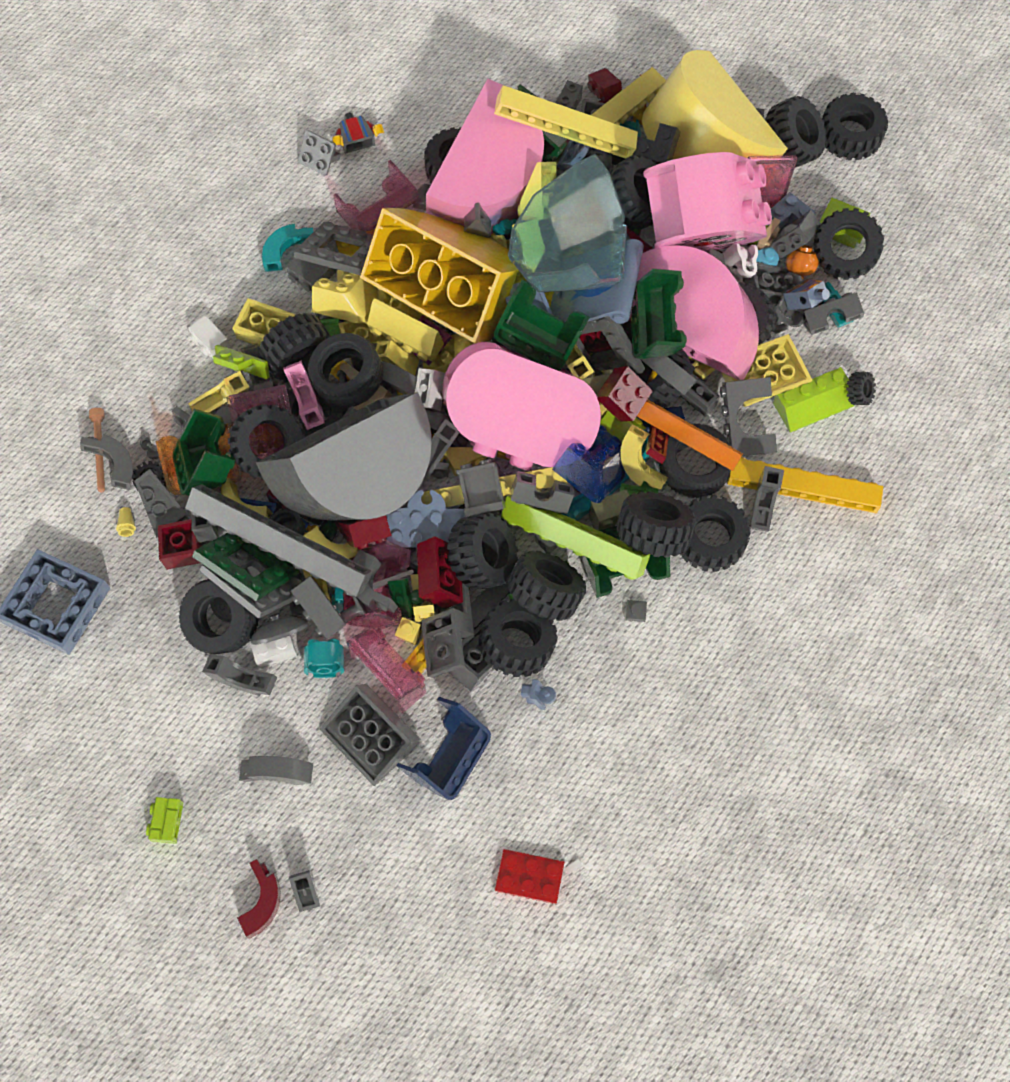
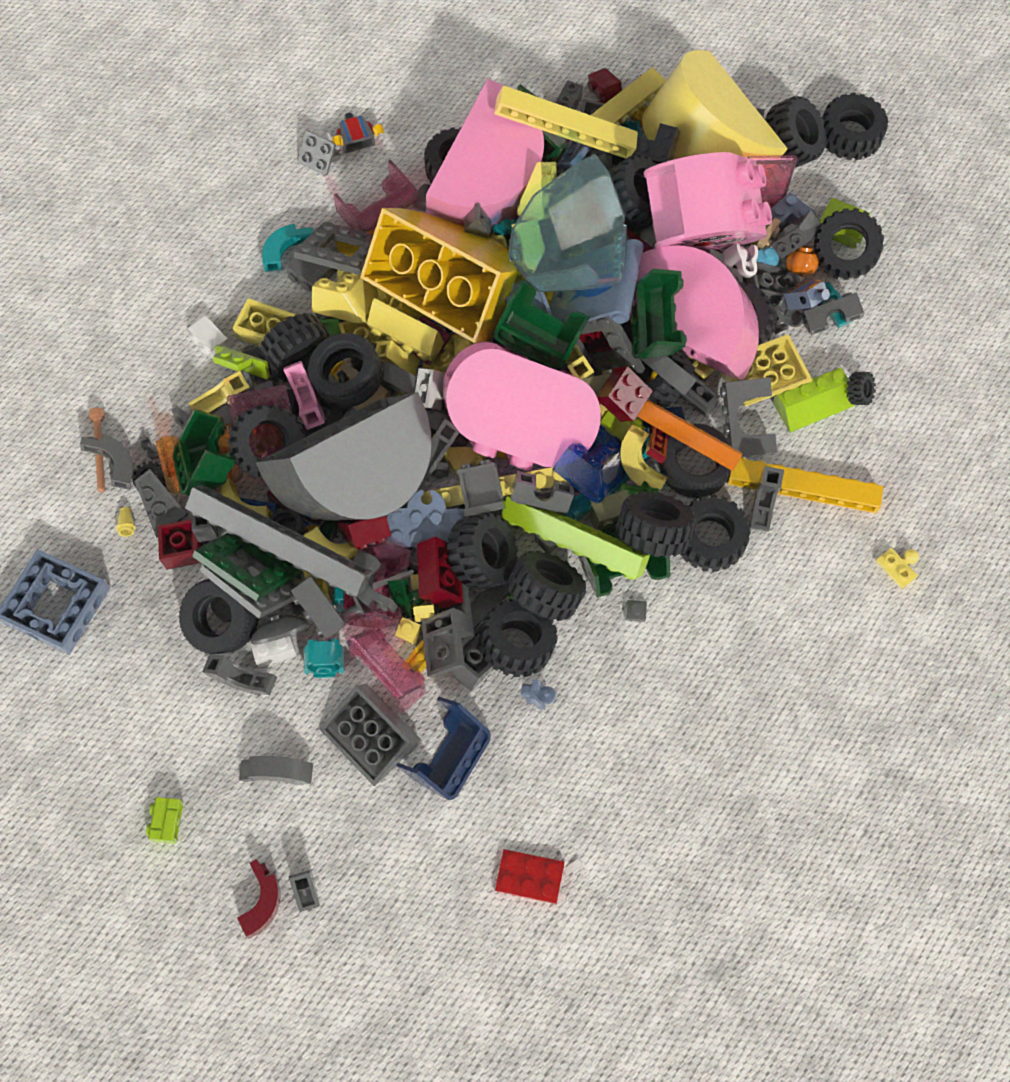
none -> light yellow plate [876,548,919,589]

